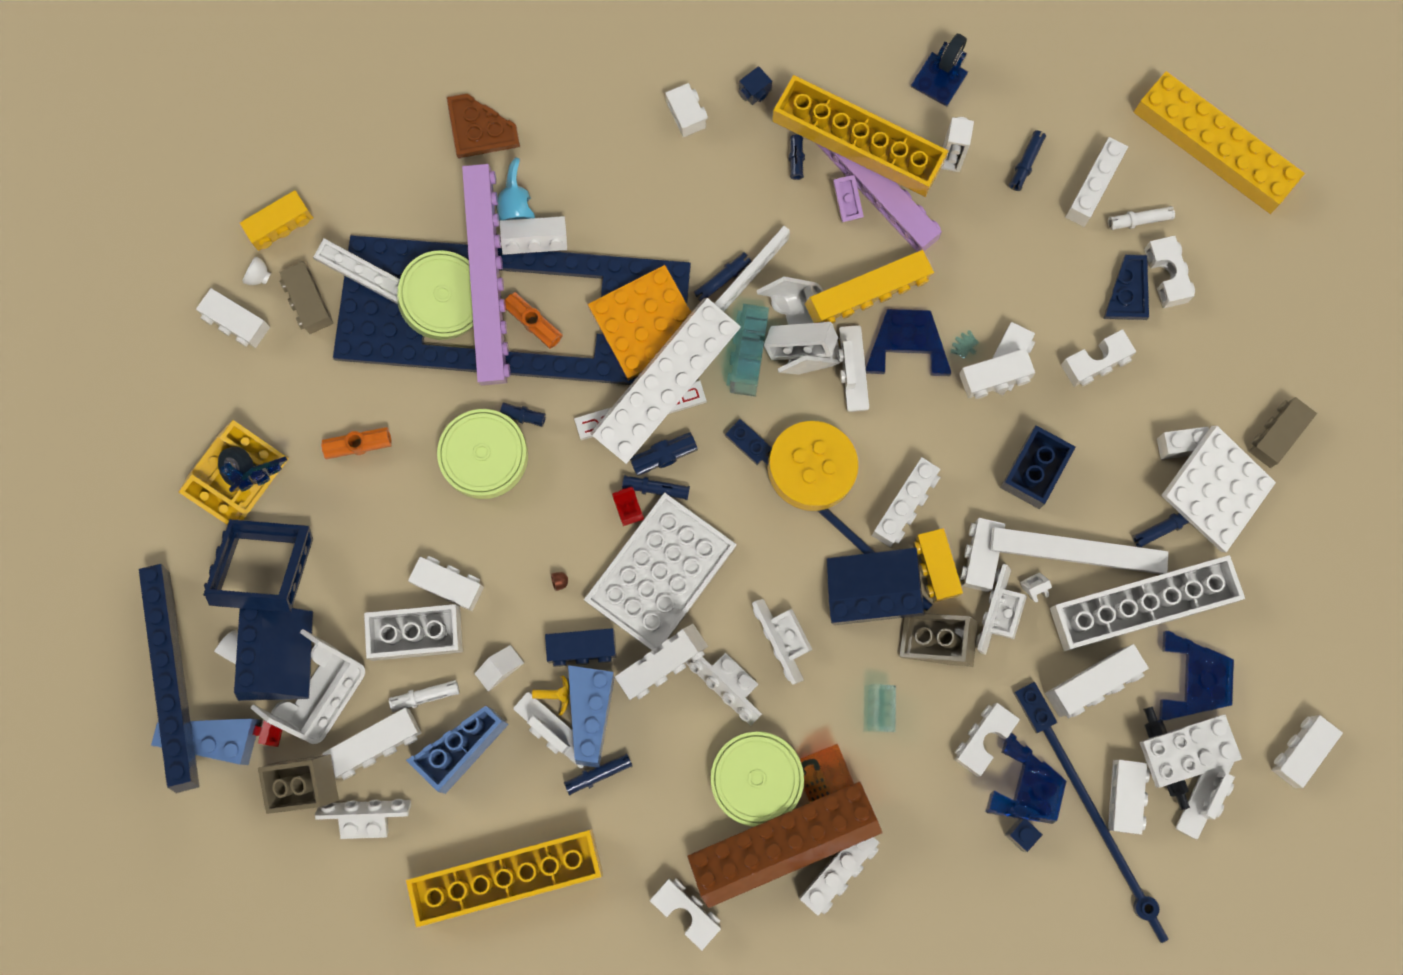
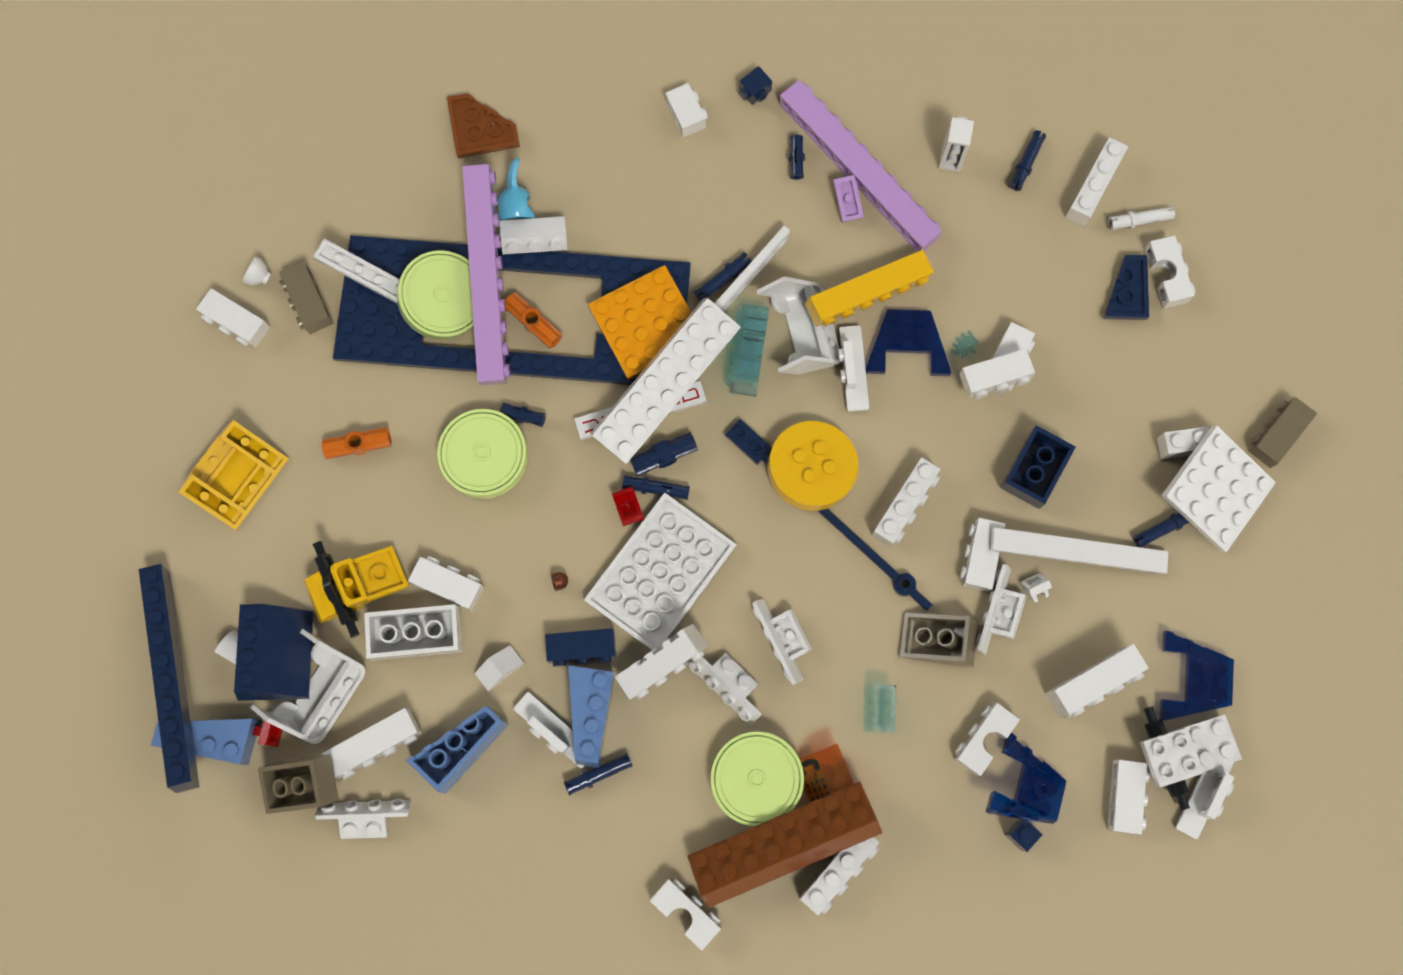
dark blue window [203,519,313,613] -> none
plate [218,446,287,492] -> none
yellow brick [239,190,313,251] -> none
white pin [389,680,460,712] -> none
yellow brick [406,829,603,928] -> none
yellow plant [532,675,570,716] -> none
white brick [764,322,838,360] -> none
yellow brick [772,75,949,197] -> none
dark blue slope [827,548,925,625] -> none
clear blue plate [911,33,968,107] -> none
yellow brick [913,528,963,603] -> none
dark blue bar [1013,682,1169,943] -> none
white brick [1050,555,1245,652] -> none
white arch [1061,329,1136,387] -> none
yellow brick [1133,71,1305,215] -> none
white brick [1272,715,1343,788] -> none
none -> yellow piece [304,541,409,638]

